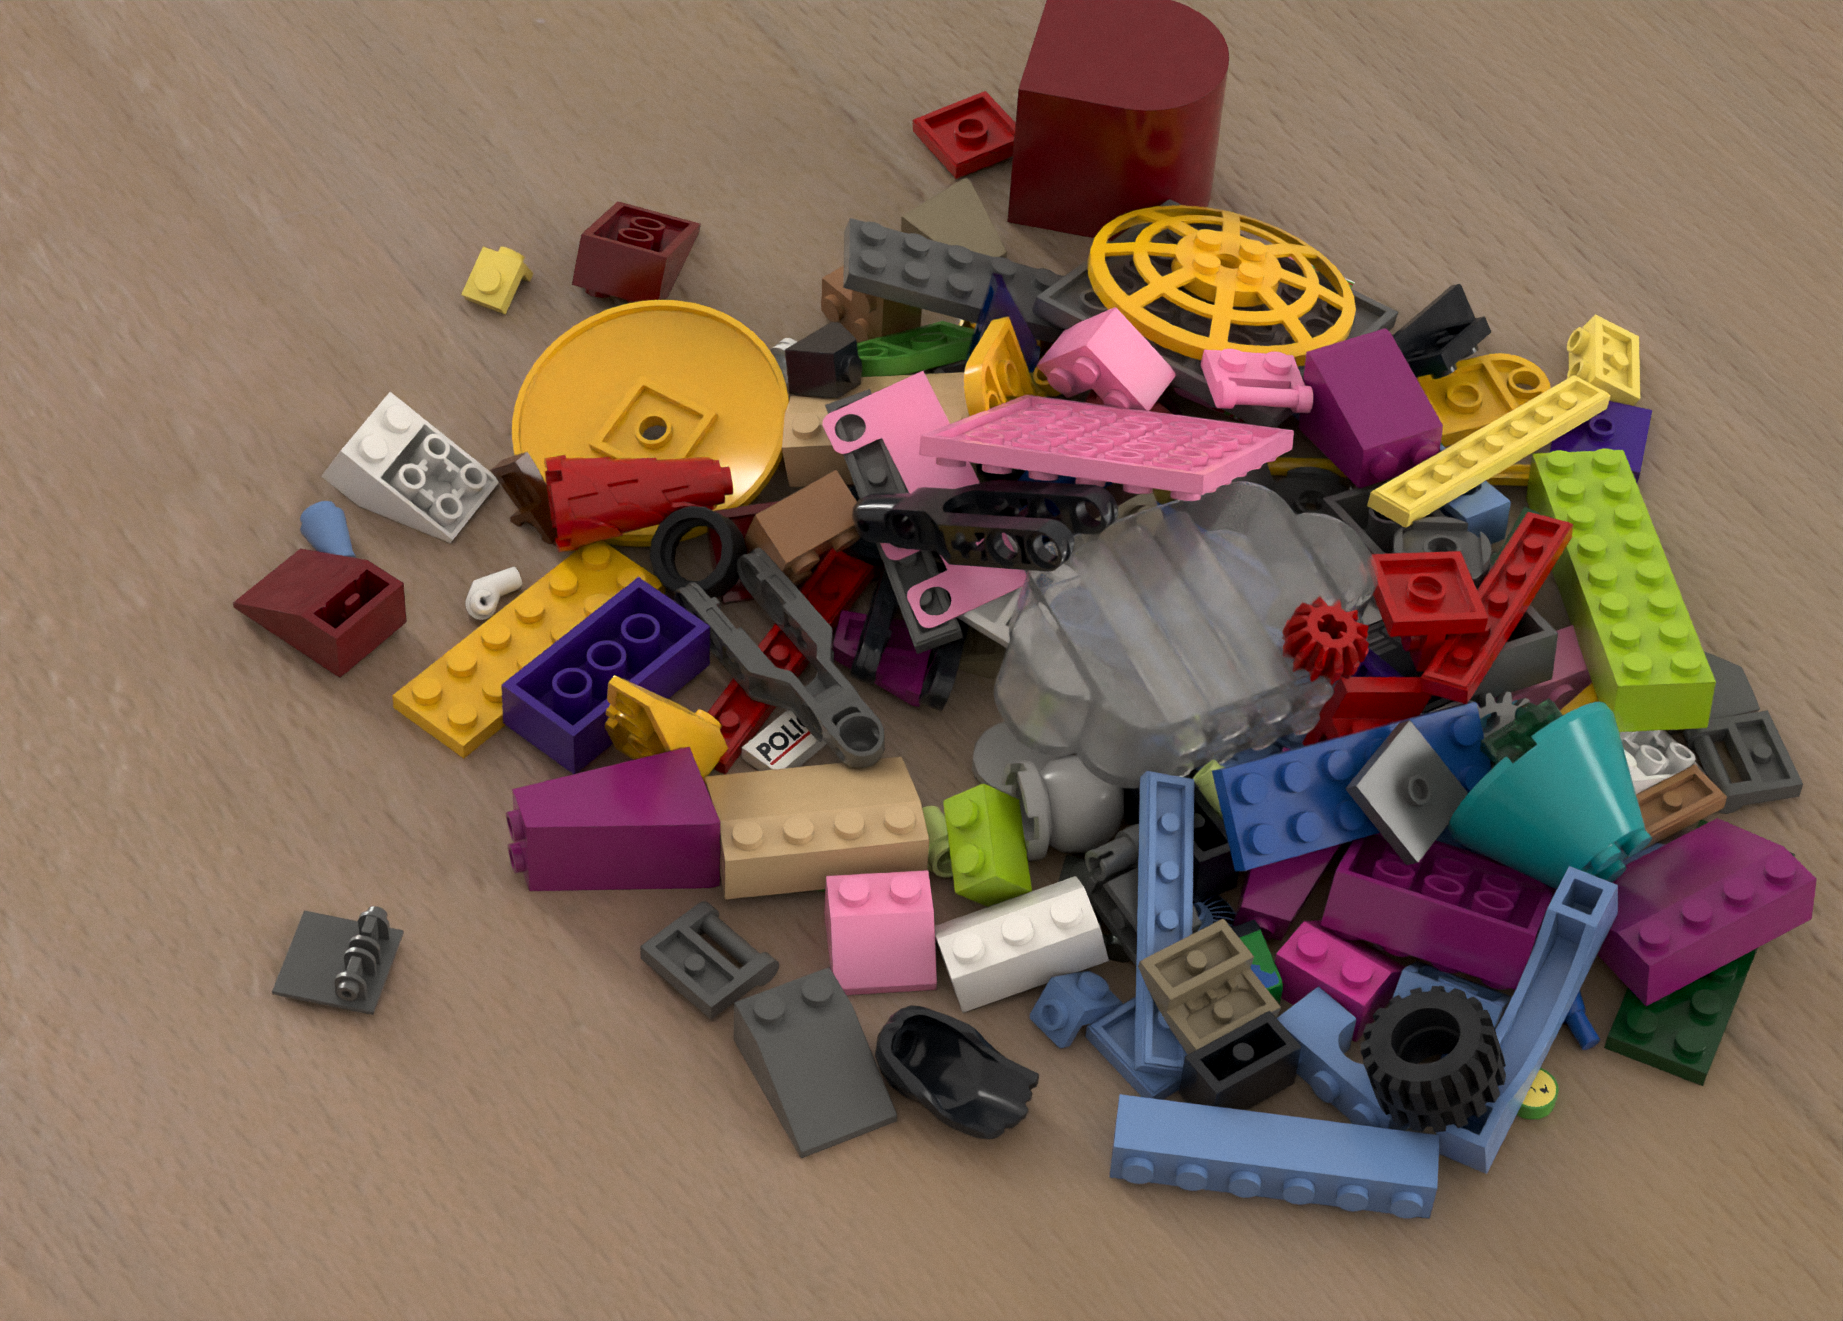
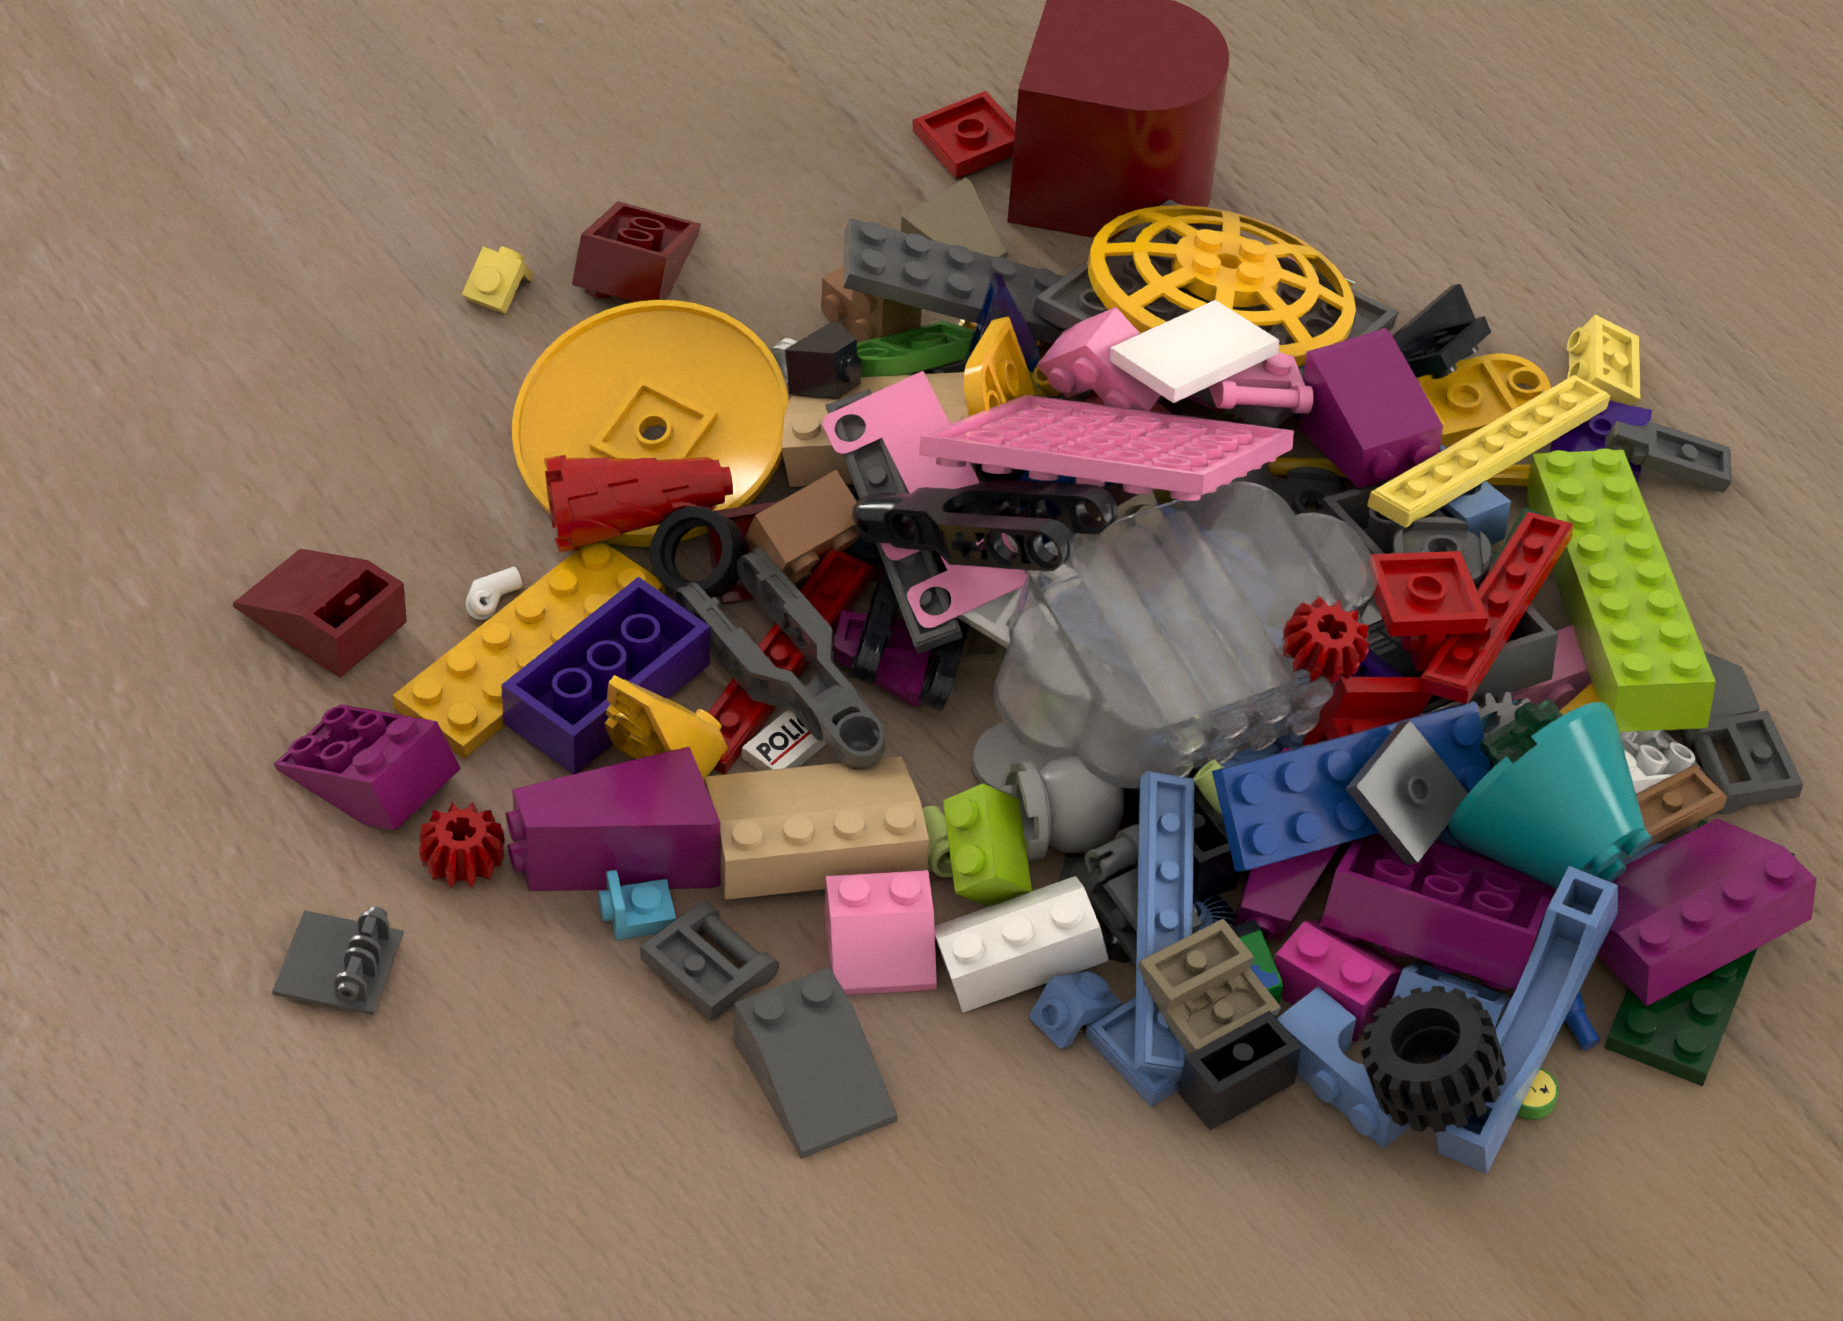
medium blue cone [300,501,356,558] -> none
white slope [321,392,499,543] -> none
reddish brown slope [491,452,558,544] -> none
black hair [875,1005,1039,1140] -> none
medium blue brick [1109,1094,1440,1219] -> none
none -> magenta slope [274,704,461,830]
none -> red gear [419,802,505,888]
none -> medium azure bracket [598,870,676,940]
none -> white tile [1110,300,1279,403]
none -> dark grey hinge [1605,421,1731,493]

